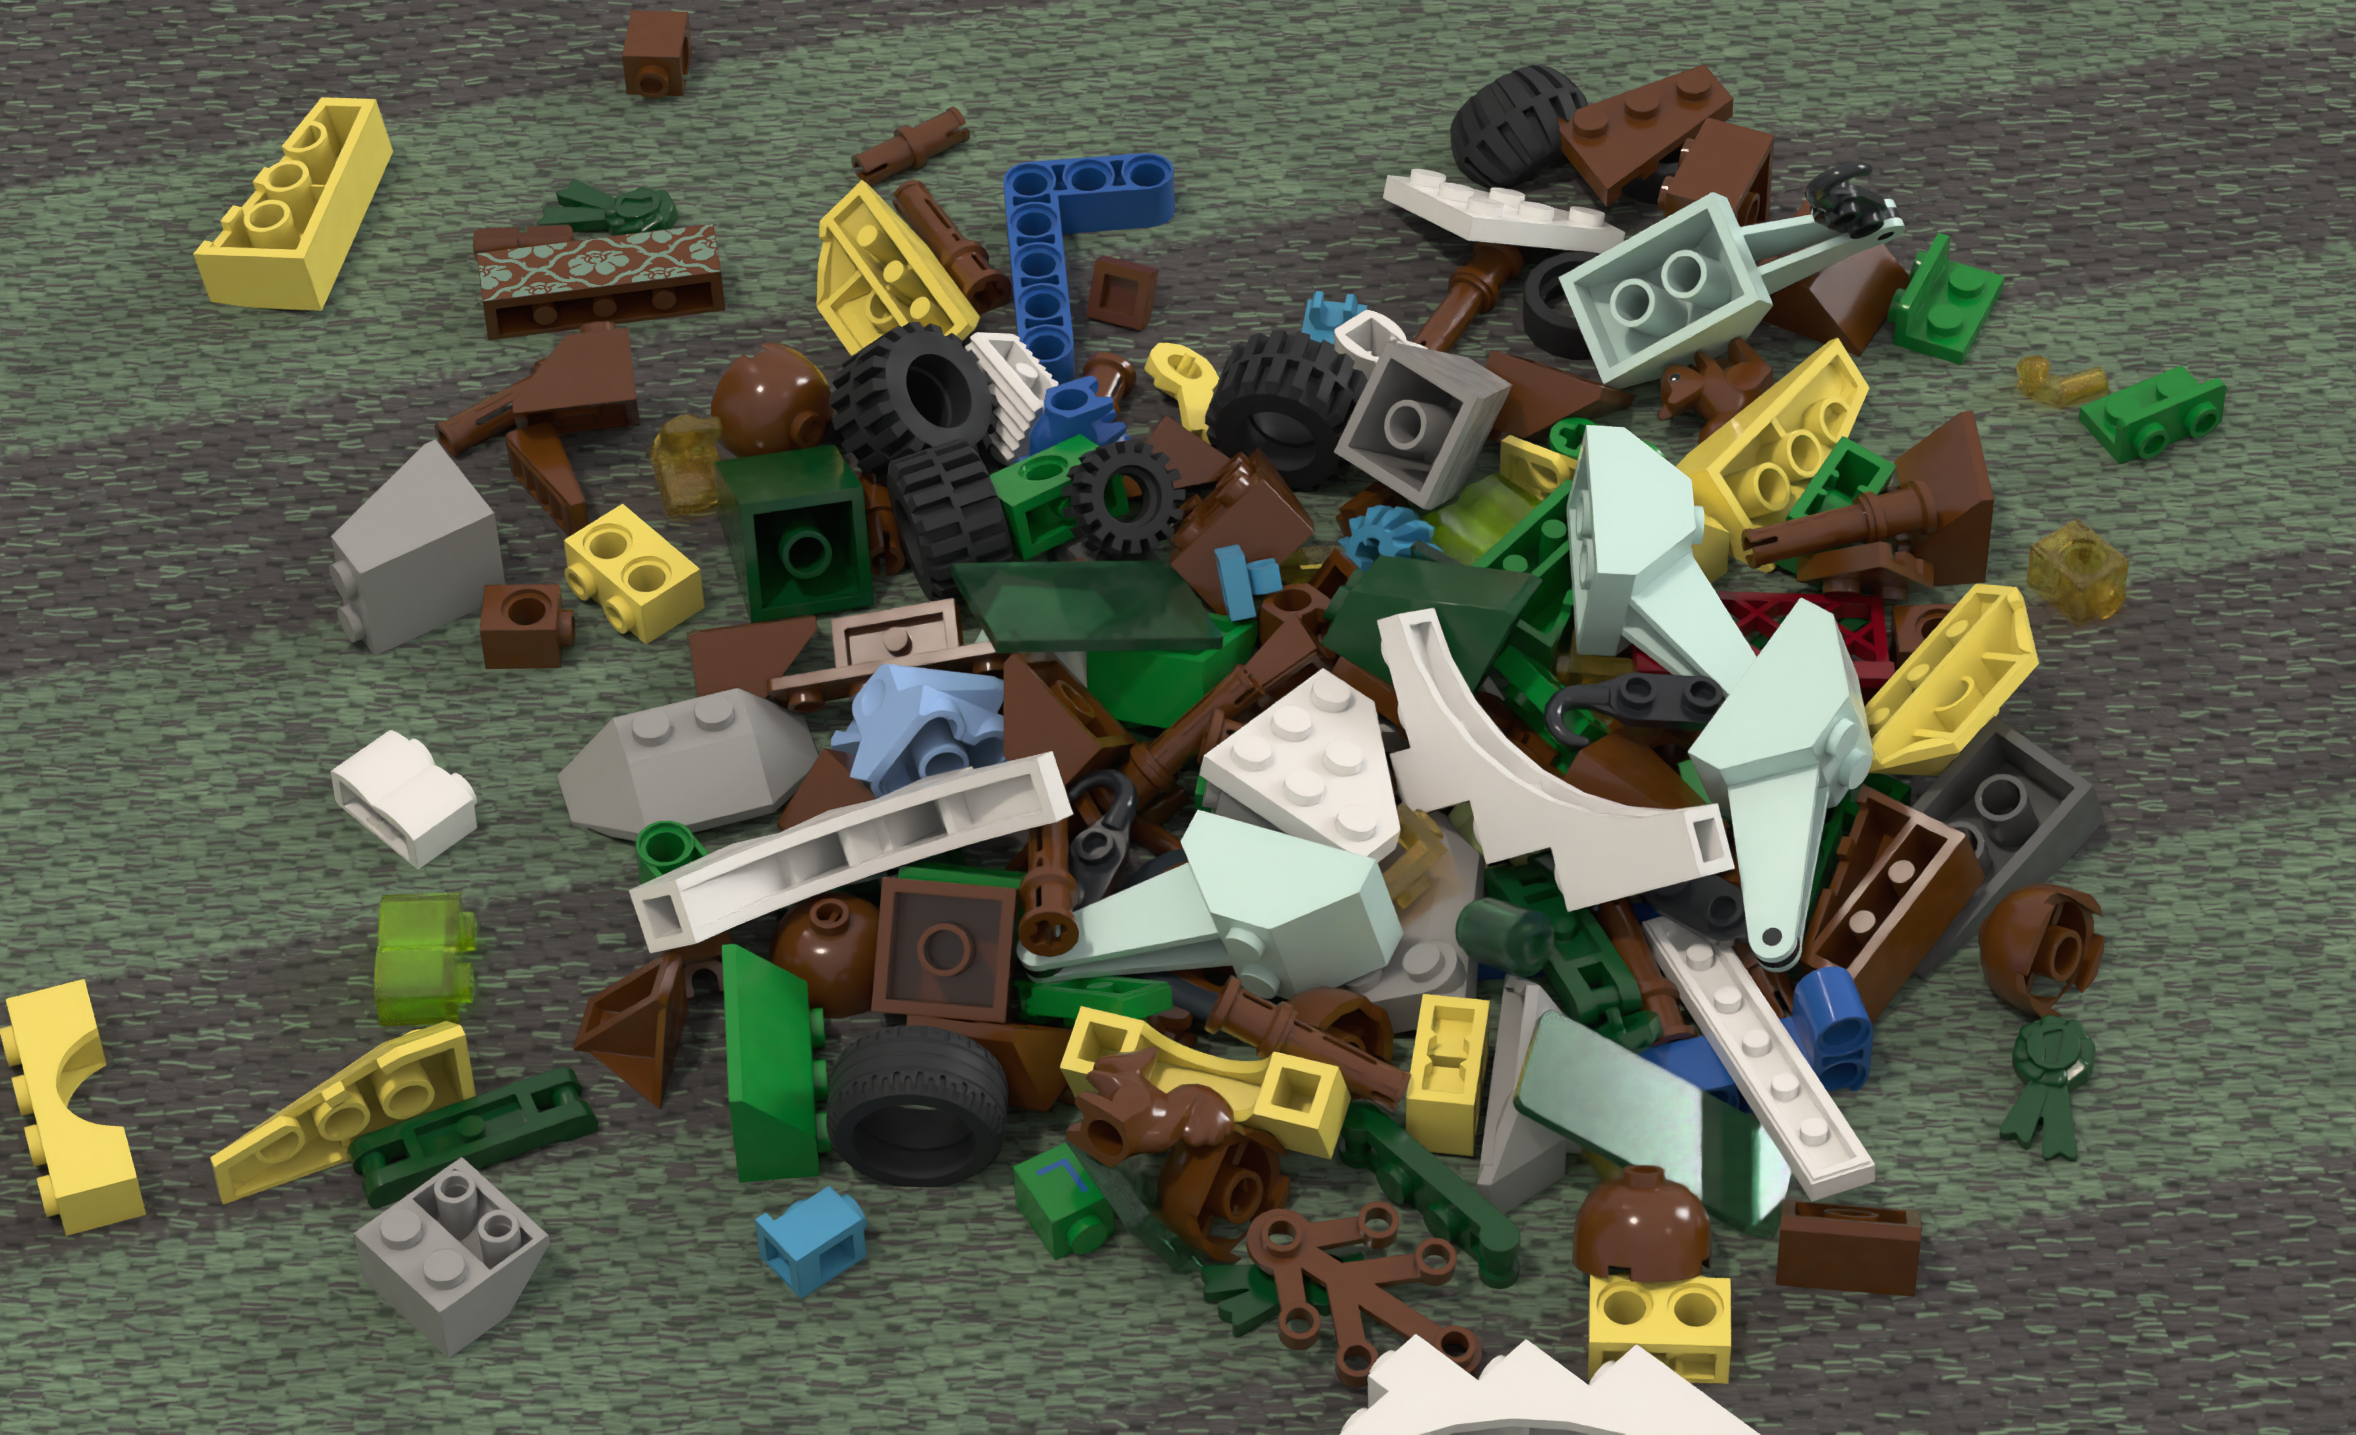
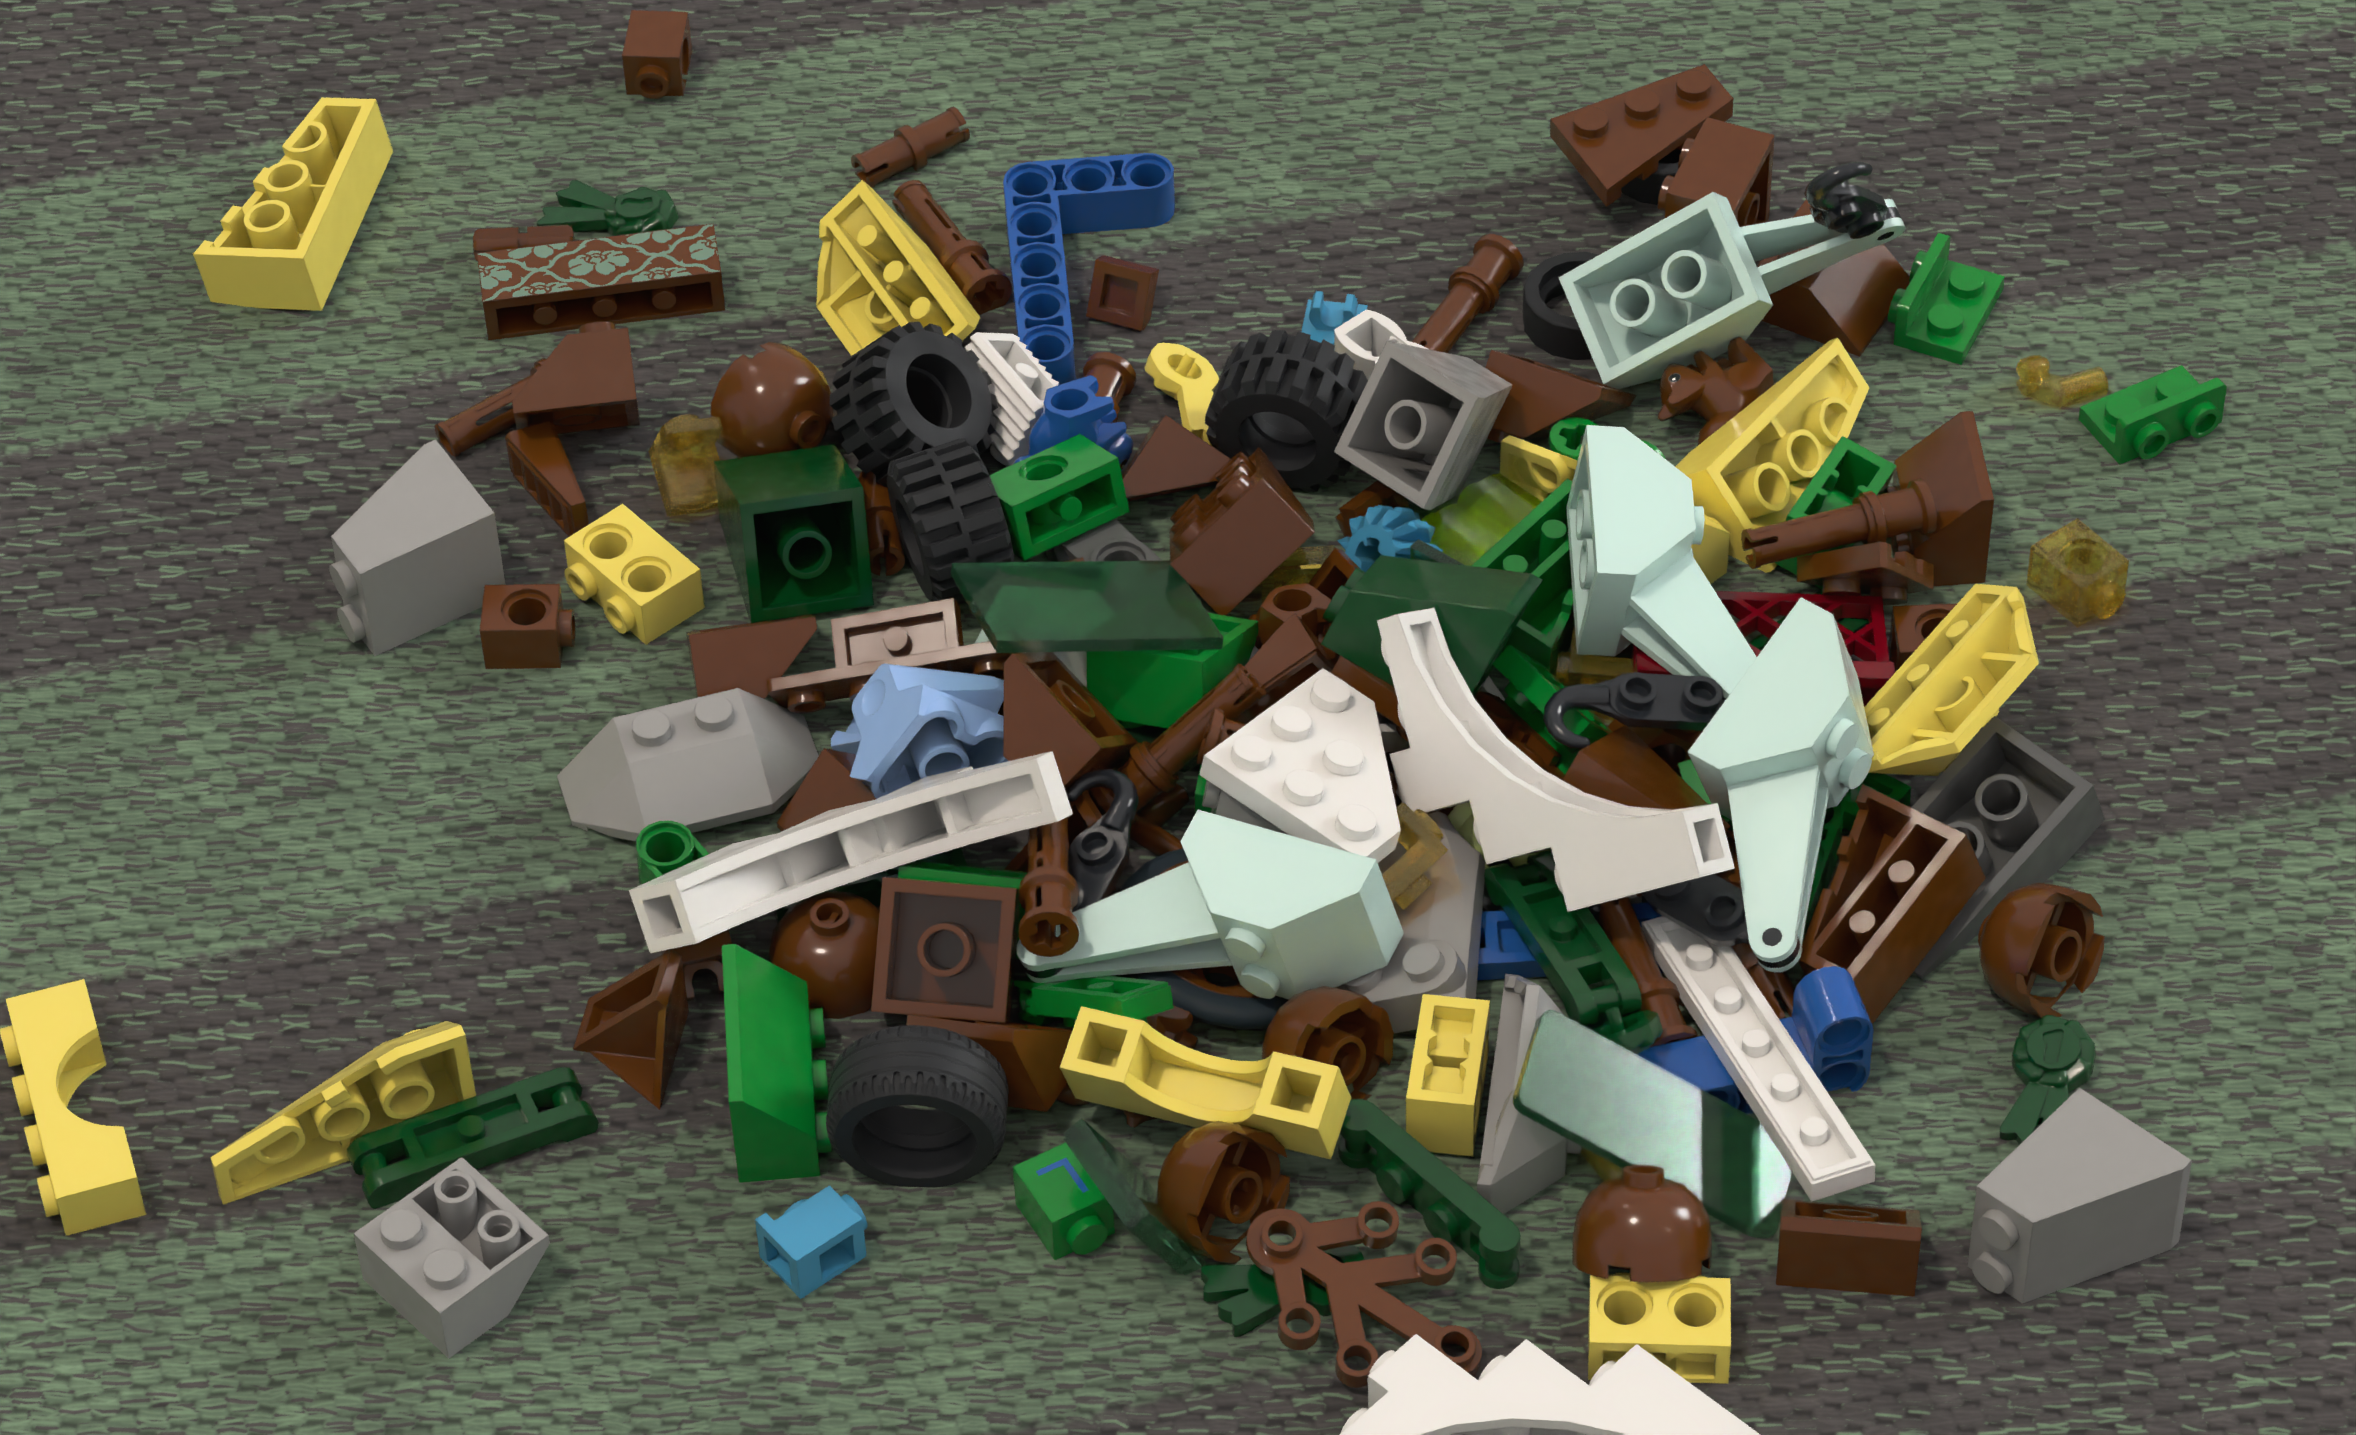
white brick [330,730,477,870] -> none
clear neon green brick [374,892,477,1027] -> none
black tyre [1061,440,1185,557] -> none
reddish brown animal [1066,1047,1235,1168] -> none
reddish brown pin [1204,975,1411,1113] -> none
dark azure tile [1214,544,1283,622] -> none
white plate [1383,169,1625,253] -> none
black wheel [1450,65,1588,189] -> none
clear green brick [1455,897,1554,977] -> none
none -> light grey slope [1967,1088,2192,1304]

